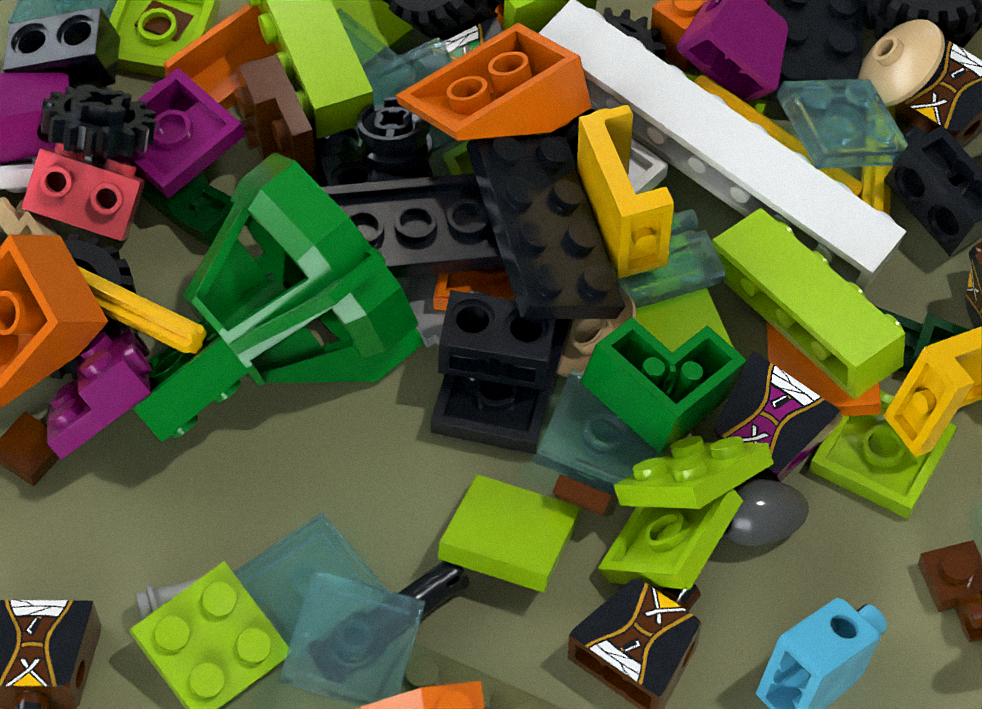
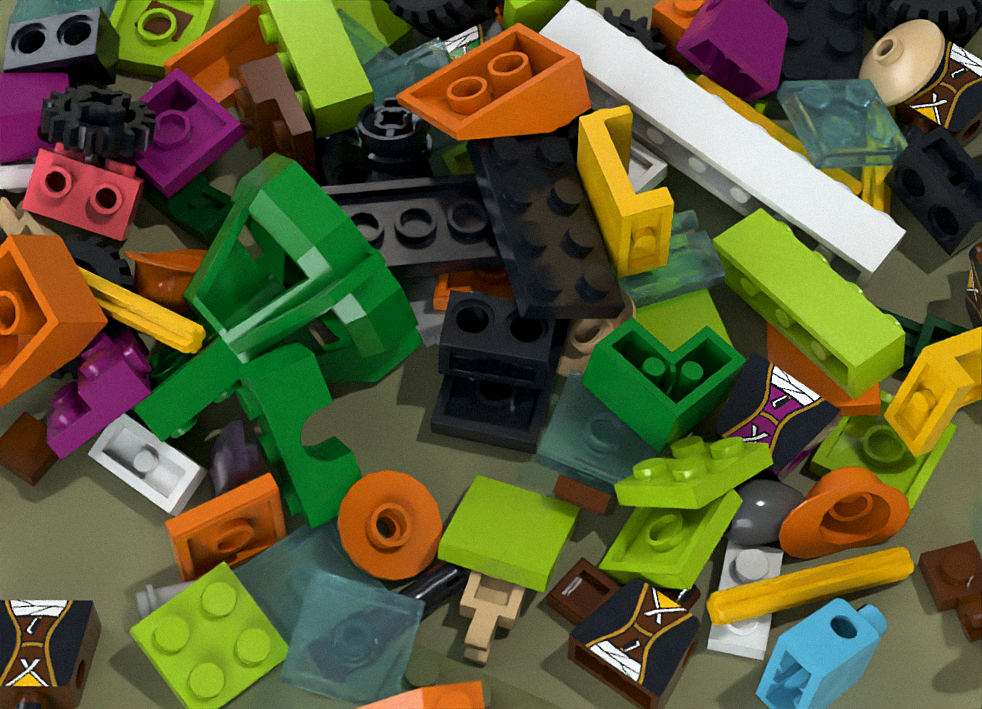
none -> white plate [88,412,208,516]
none -> orange piece [124,249,208,313]
none -> orange tile [165,472,288,582]
none -> clear purple slope [208,420,261,500]
none -> green arch [236,340,363,529]
none -> orange dish [337,470,443,581]
none -> tan plate [459,570,528,666]
none -> reddish brown tile [546,557,622,627]
none -> yellow axle [706,546,914,626]
none -> white plate [707,539,784,660]
none -> orange piece [778,466,910,559]

